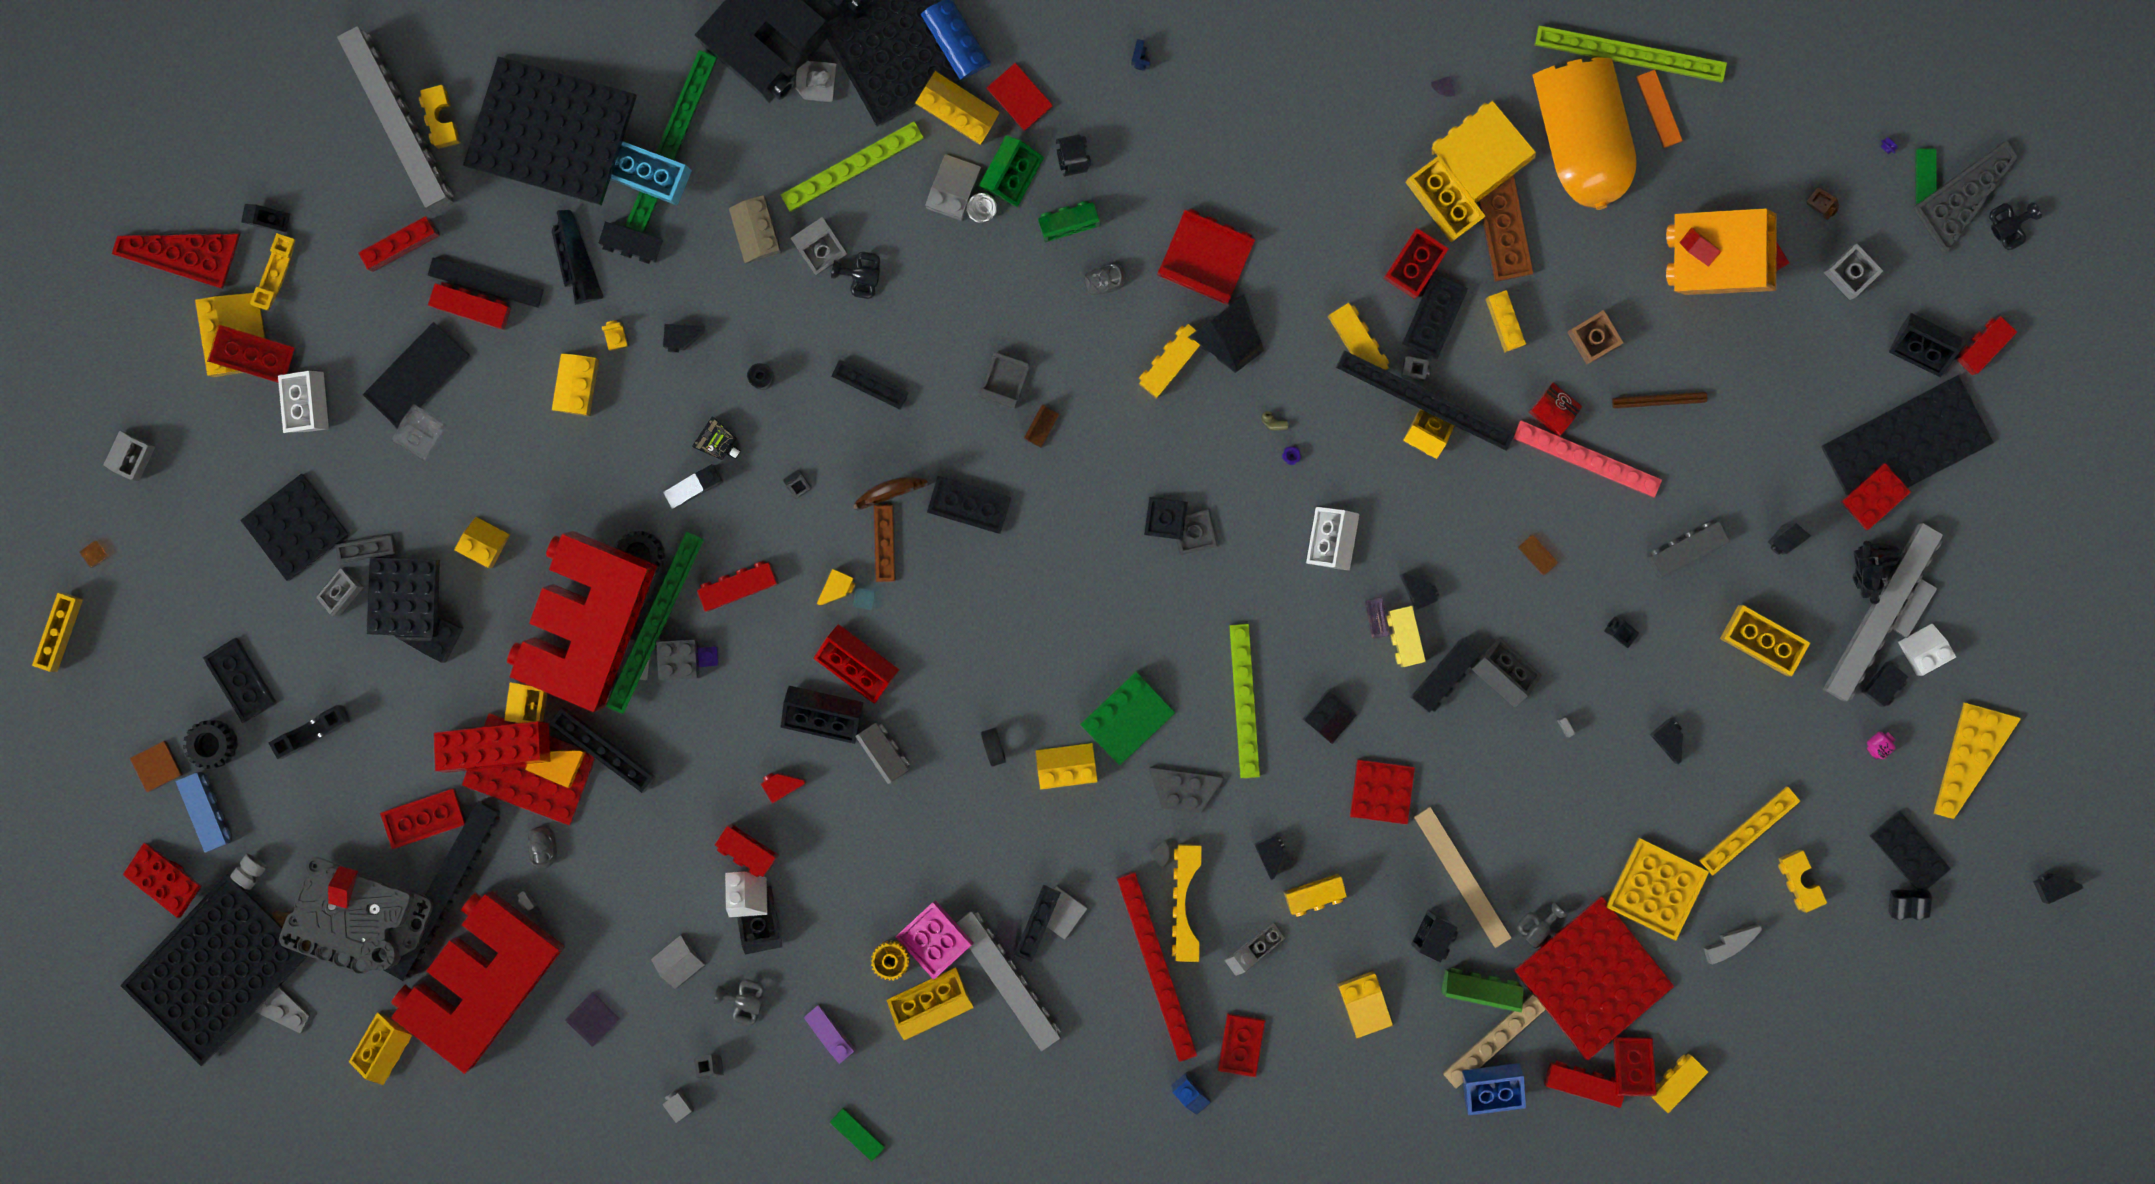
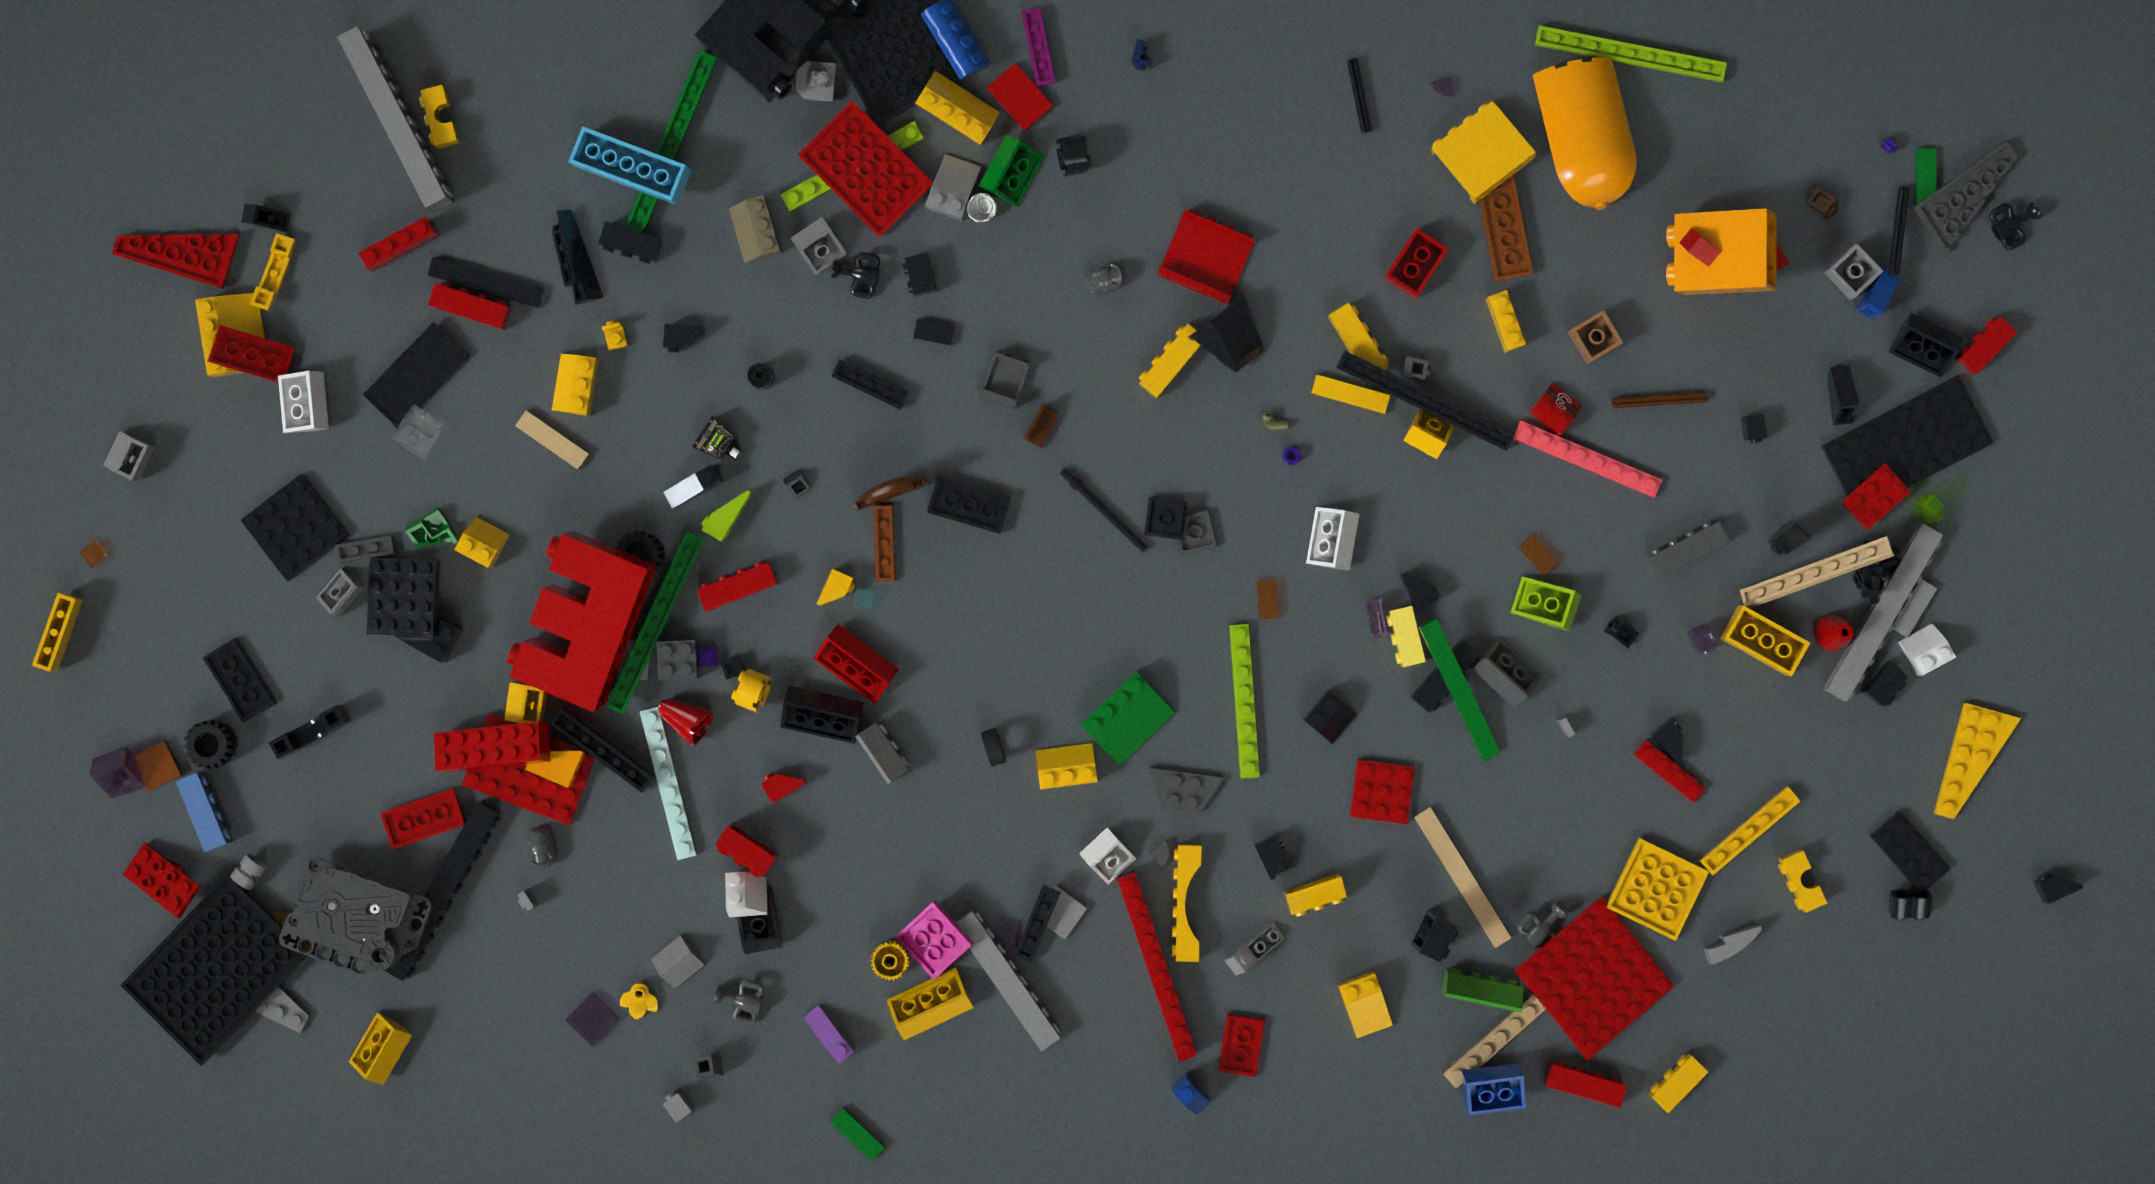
red slope [328,866,358,909] -> none
red brick [391,891,565,1074] -> none
black plate [463,56,637,206] -> none
green slope [1038,201,1100,243] -> none
black plate [1402,273,1468,359] -> none
yellow slope [1405,155,1485,243] -> none
red tile [1613,1037,1657,1096] -> none
orange tile [1636,70,1683,148] -> none
dark pink head [1866,731,1896,760] -> none
none -> clear purple slope [90,747,145,799]
none -> green slope [405,507,459,547]
none -> tan tile [515,410,590,470]
none -> yellow plate [620,983,658,1020]
none -> light aqua plate [639,707,697,860]
none -> red cone [658,698,713,745]
none -> lime slope [701,490,753,542]
none -> black plate [720,656,744,680]
none -> yellow brick [731,669,772,713]
none -> red plate [798,100,933,237]
none -> black brick [903,253,937,297]
none -> black tile [913,319,955,346]
none -> magenta plate [1021,7,1056,87]
none -> black bar [1059,468,1148,553]
none -> white slope [1079,828,1136,885]
none -> clear orange tile [1256,580,1278,620]
none -> yellow tile [1311,375,1390,414]
none -> black axle [1347,58,1372,134]
none -> green tile [1418,618,1501,762]
none -> lime slope [1510,576,1582,632]
none -> red plate [1633,740,1706,803]
none -> clear purple brick [1687,624,1717,655]
none -> tan plate [1740,536,1894,609]
none -> black brick [1741,414,1767,444]
none -> red cone [1814,613,1854,652]
none -> black slope [1827,365,1859,426]
none -> blue slope [1855,268,1900,319]
none -> black axle [1888,186,1909,277]
none -> clear neon green slope [1910,494,1945,524]

